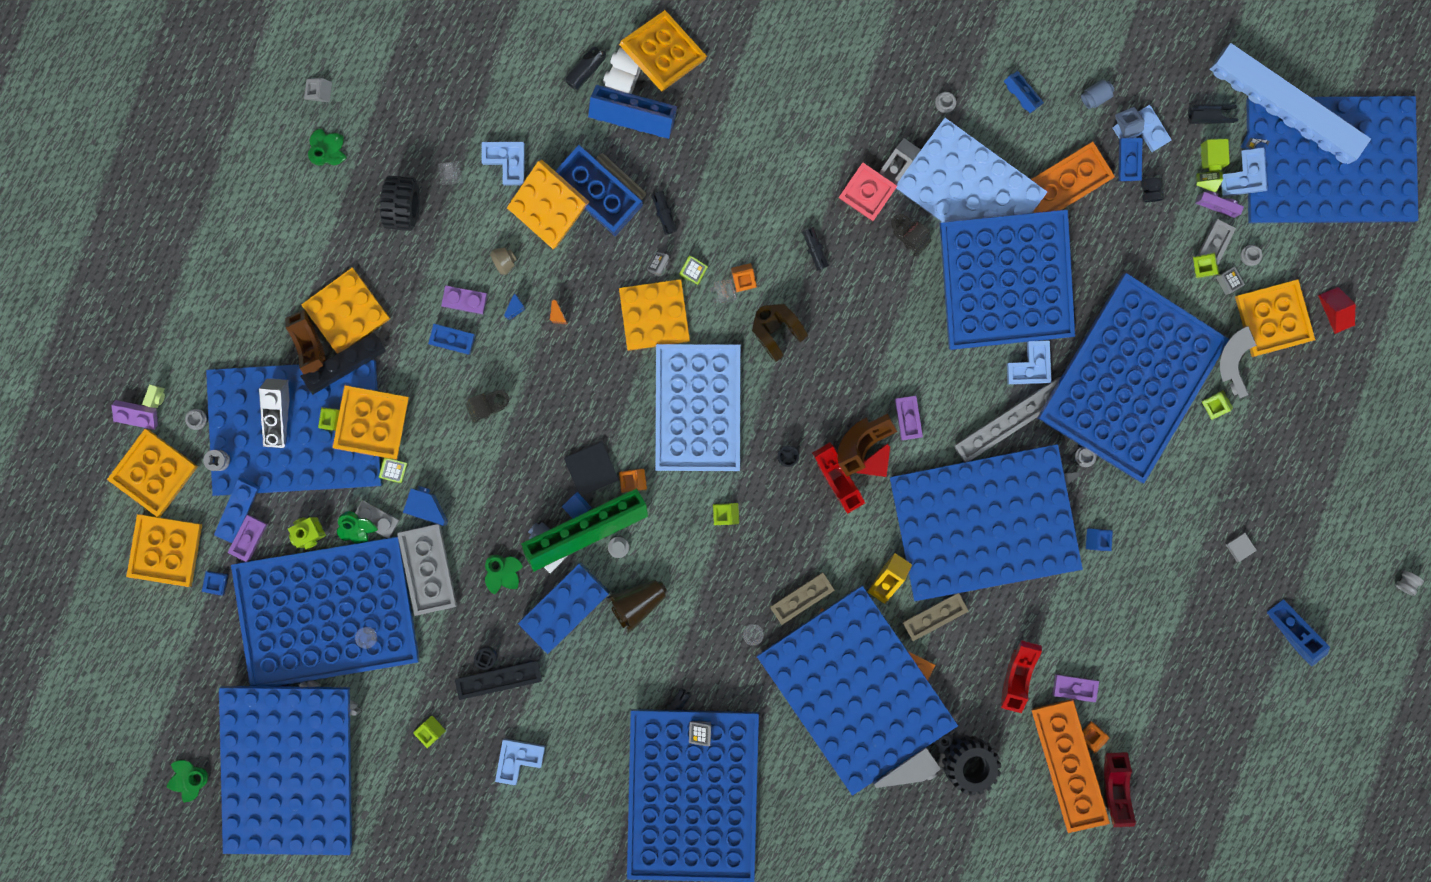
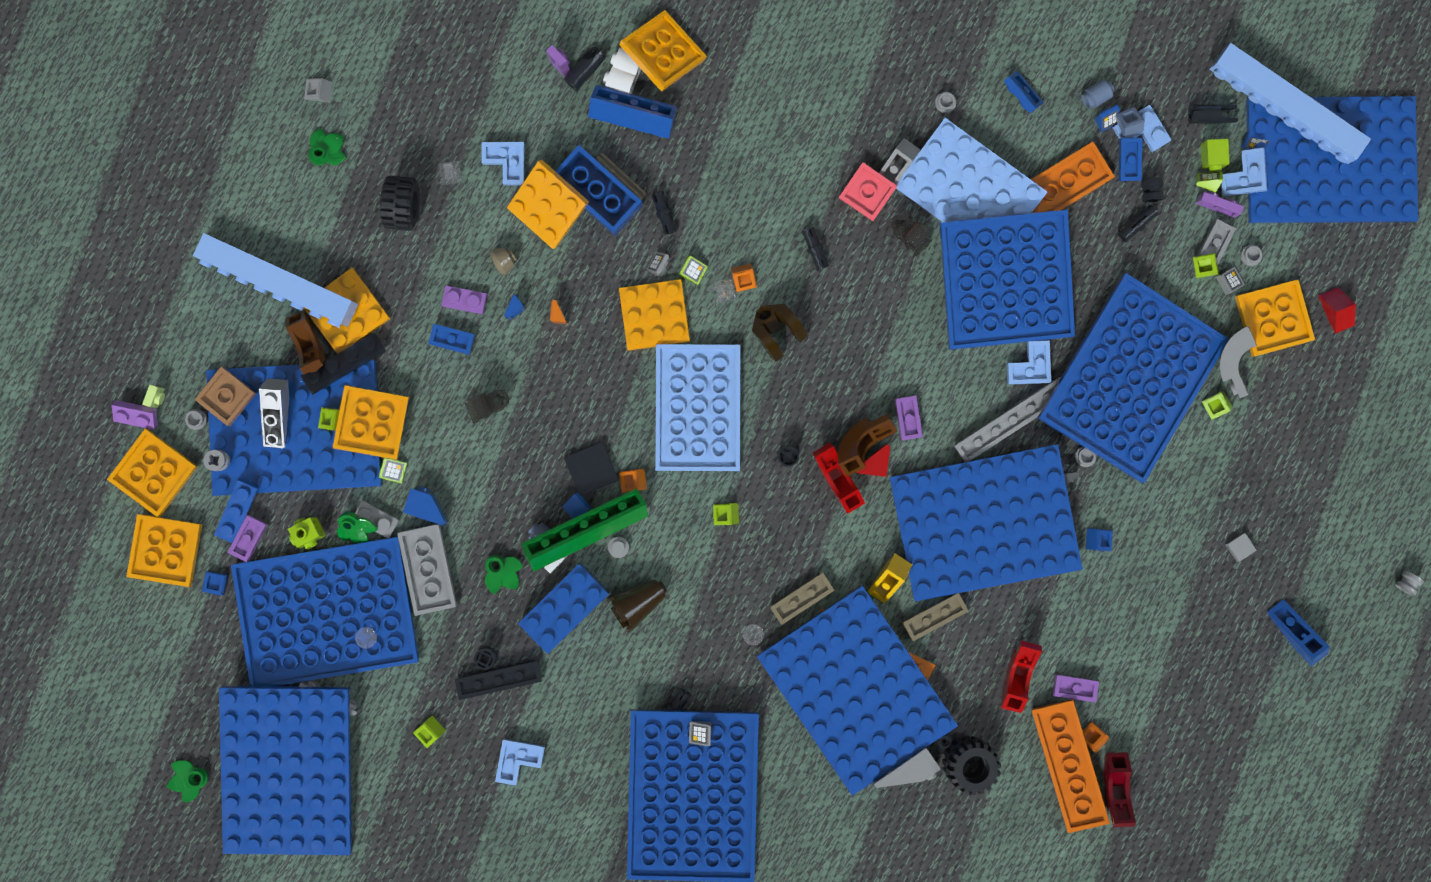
none -> light blue brick [193,233,359,328]
none -> medium nougat plate [195,367,257,426]
none -> medium lavender plate [546,45,570,77]
none -> slope [1094,105,1120,132]
none -> black pin [1118,205,1158,242]

